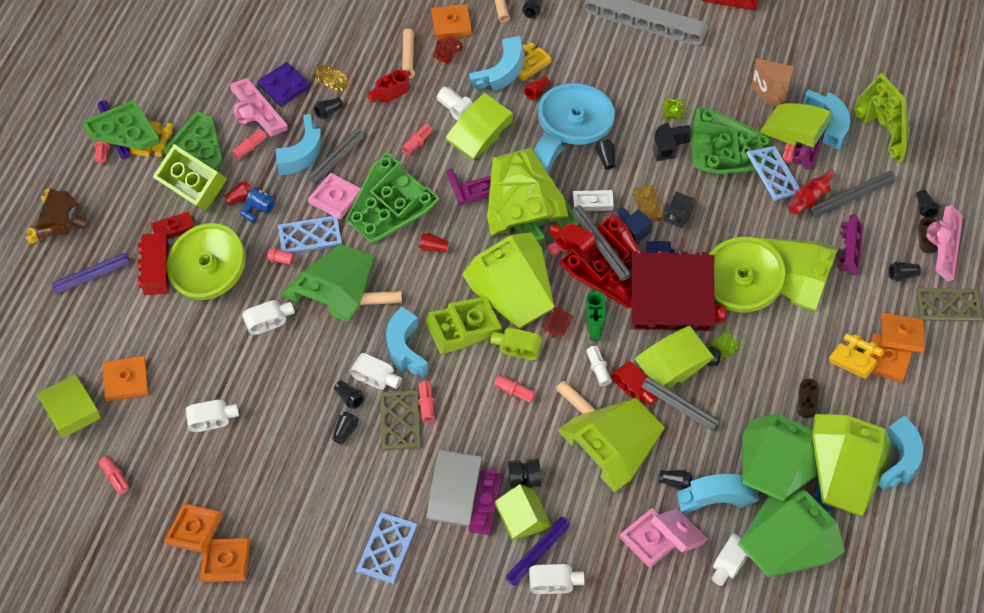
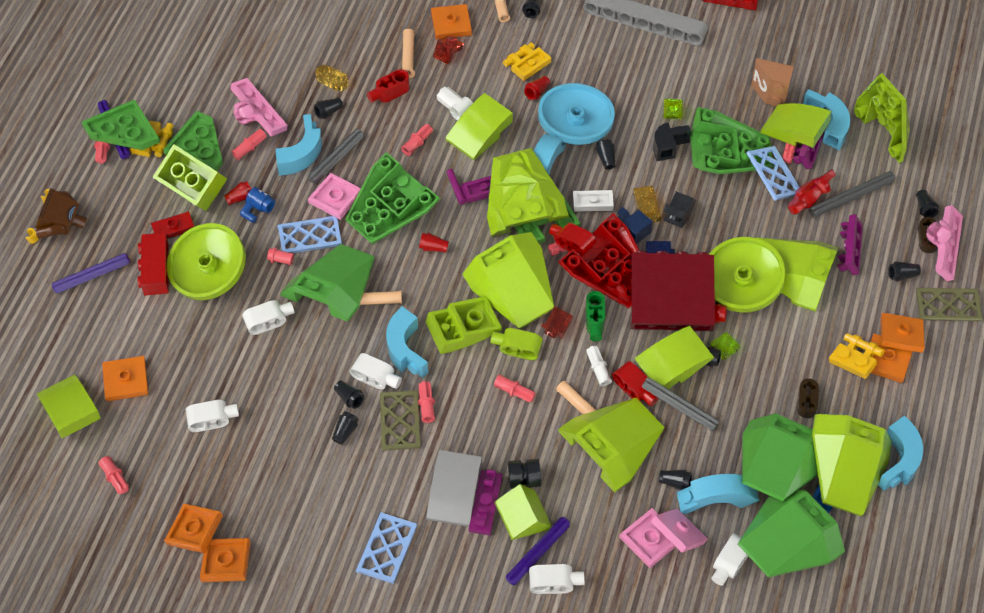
dark purple plate [257,62,311,107] -> none
medium azure arch [469,36,525,91] -> none
dark grey axle [572,205,631,281] -> none

